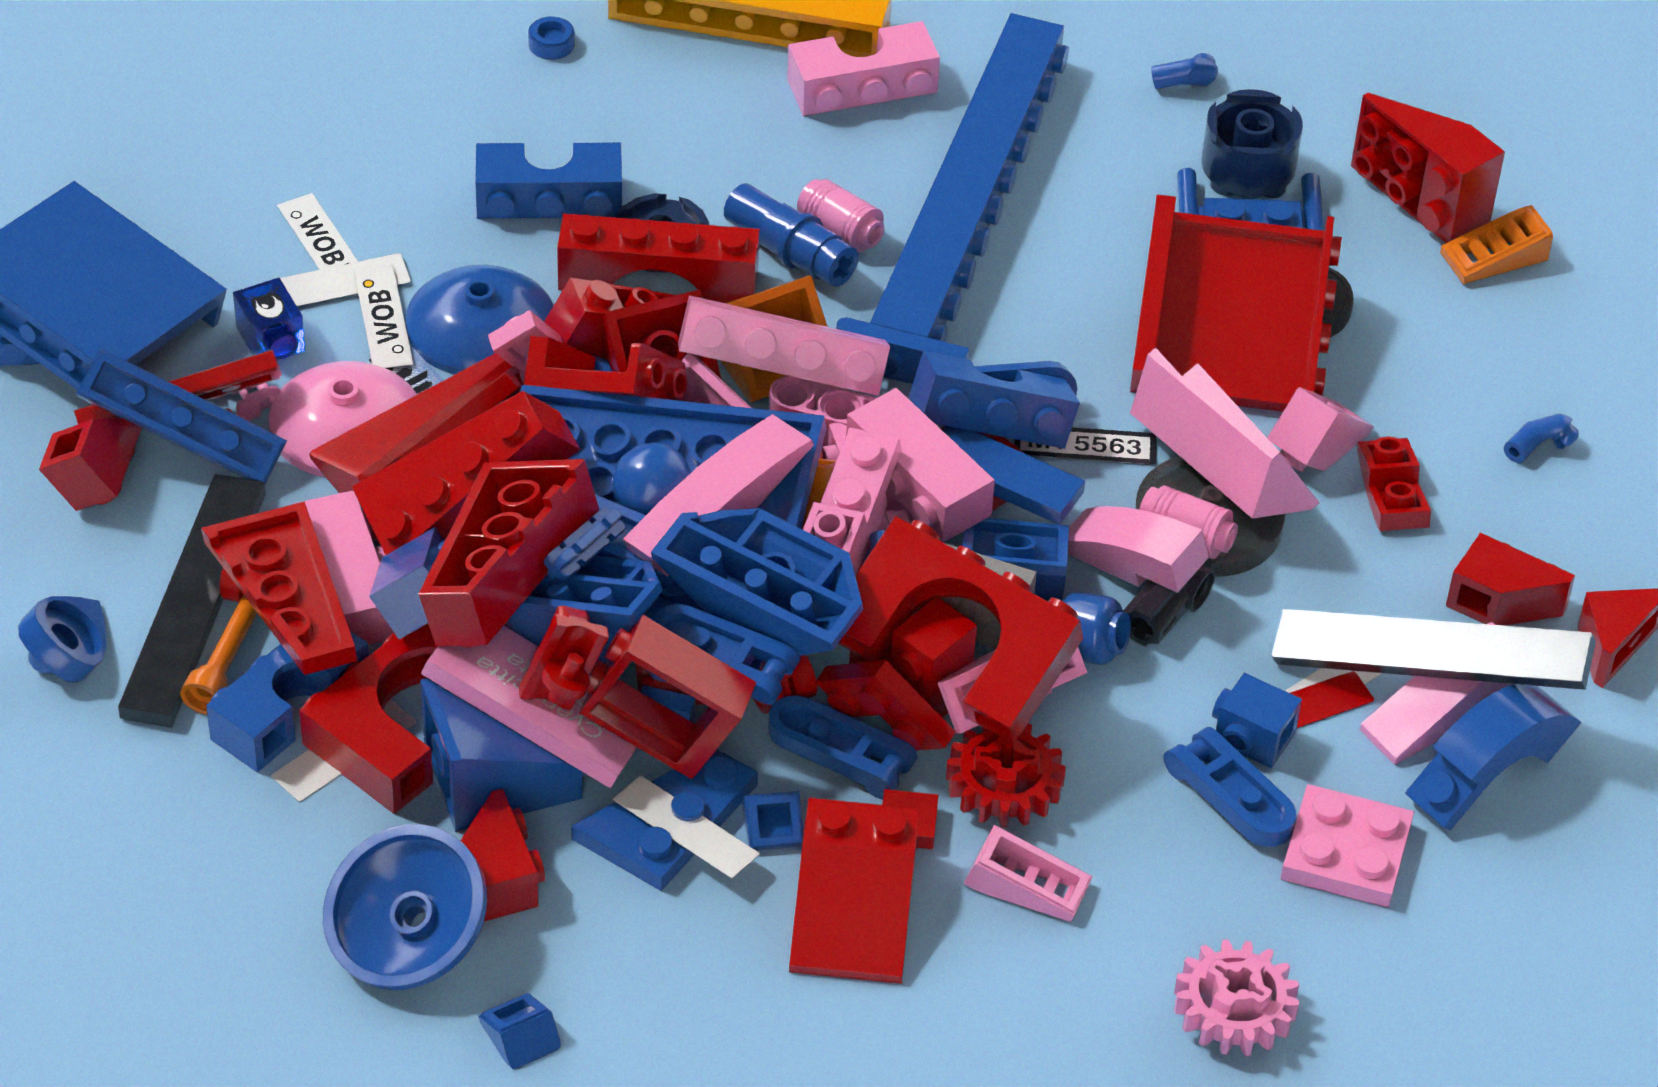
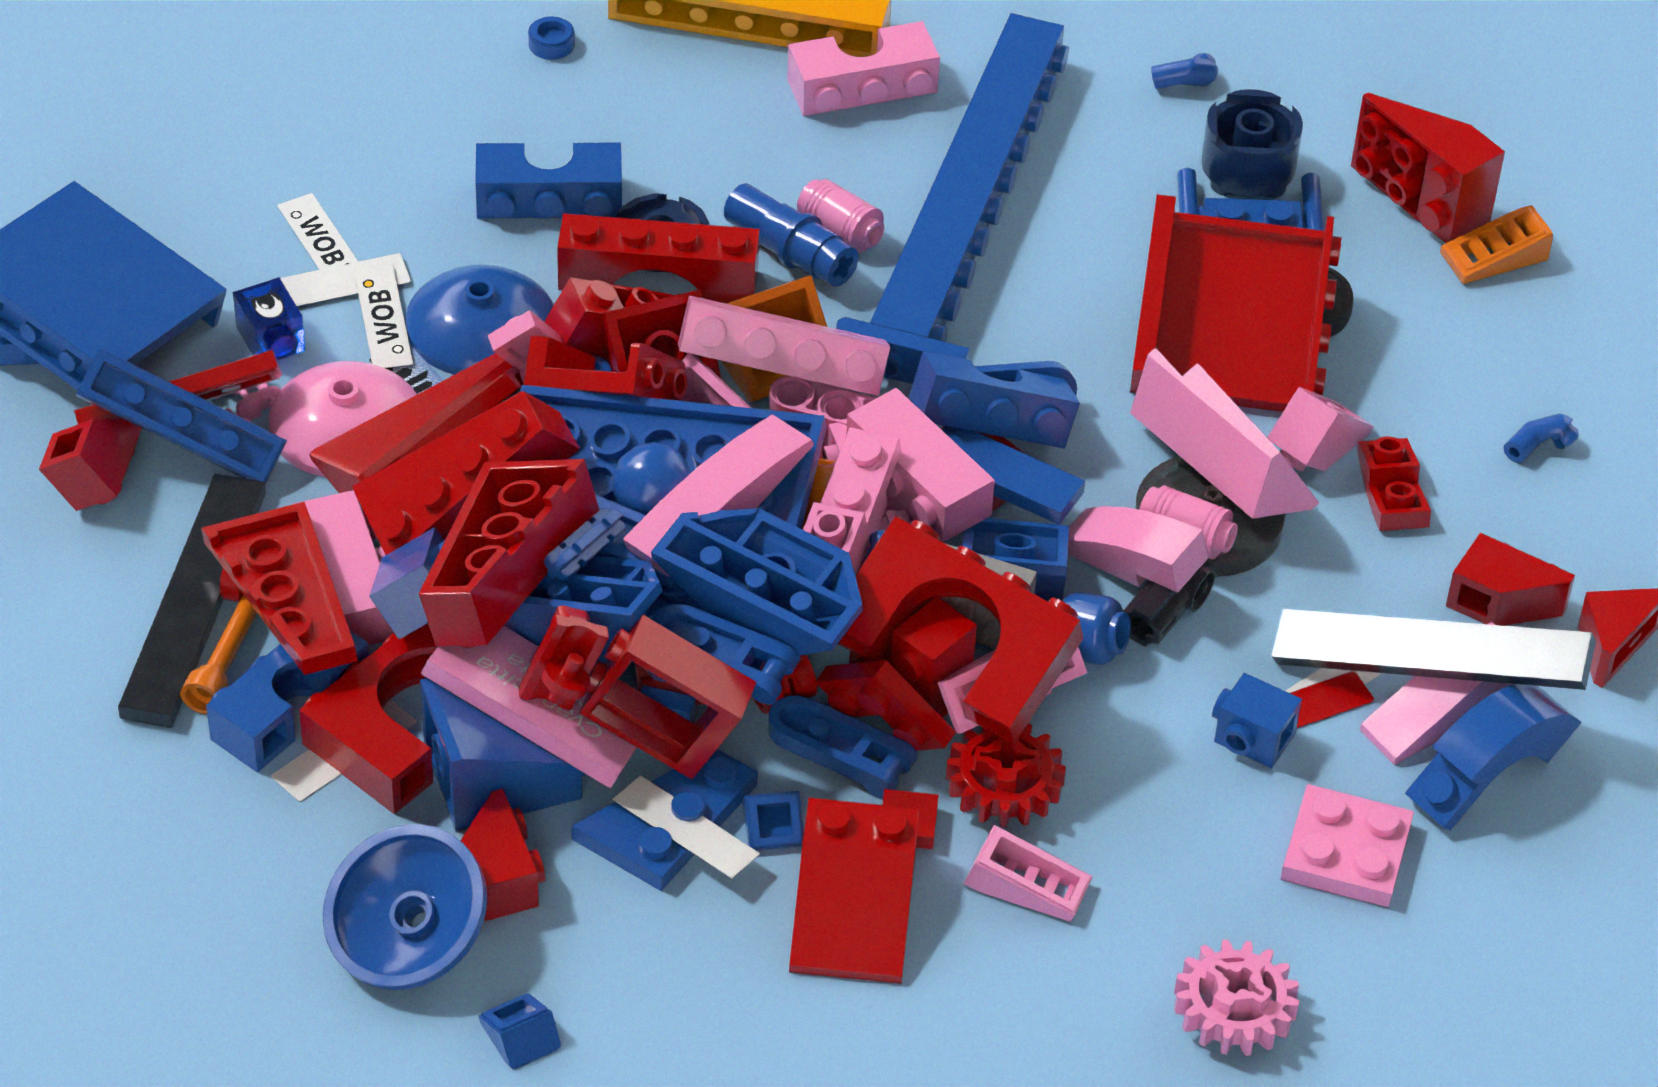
blue piece [18,596,107,683] -> none
sticker [1014,427,1156,465] -> none
blue plate [1163,727,1297,847] -> none

